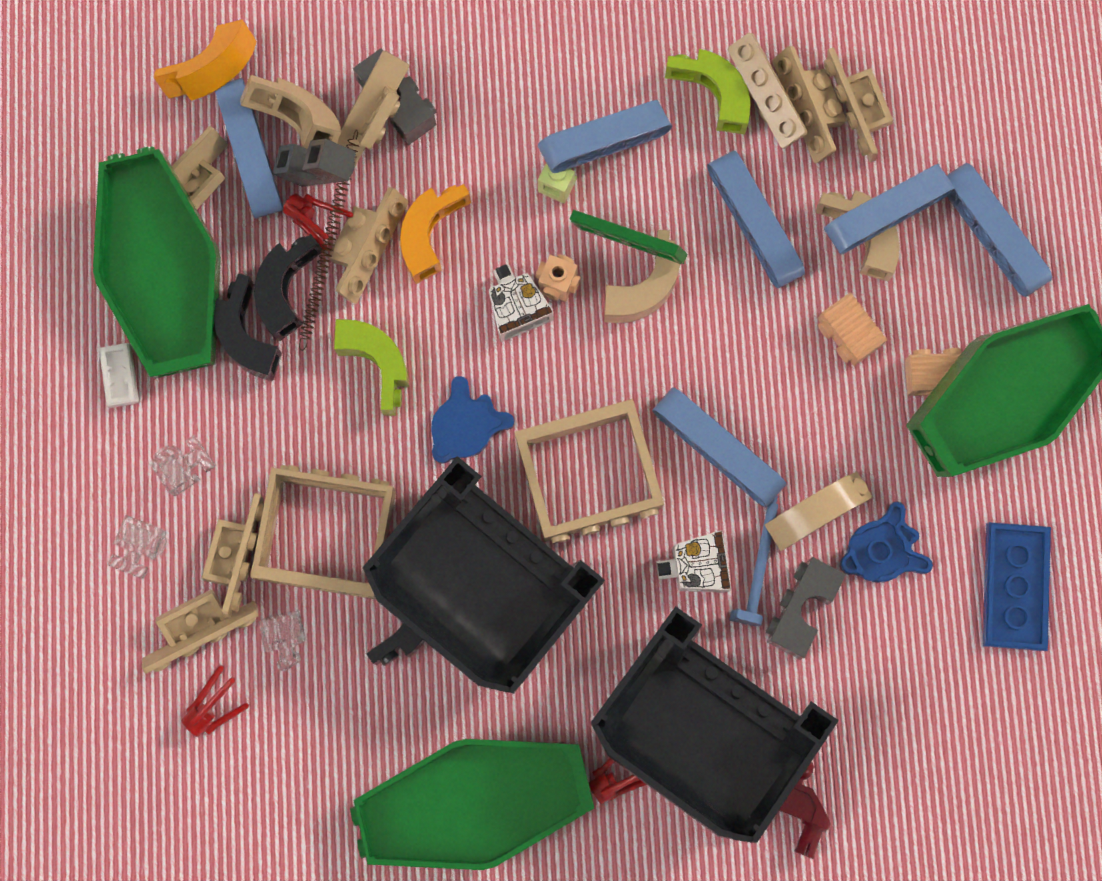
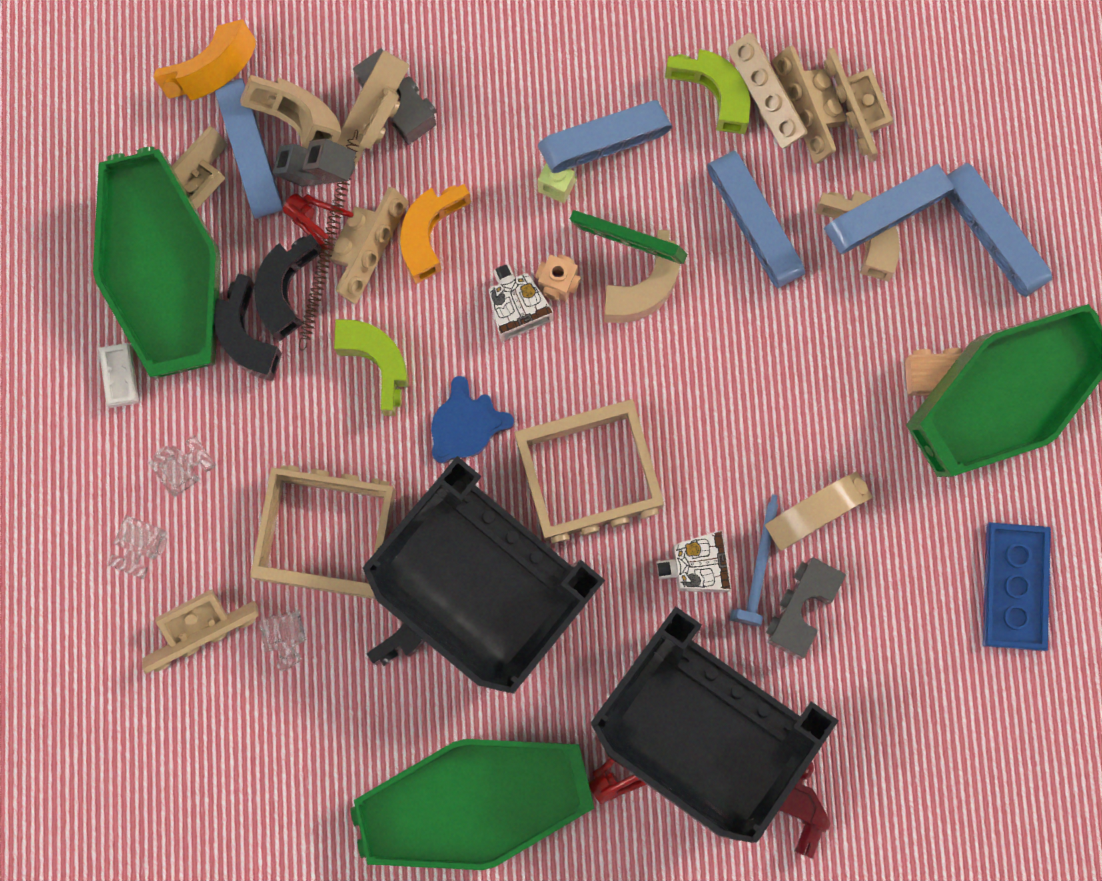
red plant [181,665,249,737] -> none
tan bracket [202,493,264,618] -> none
medium blue beam [652,387,787,508] -> none
light nougat brick [818,292,887,366] -> none
blue tile [840,502,933,583] -> none

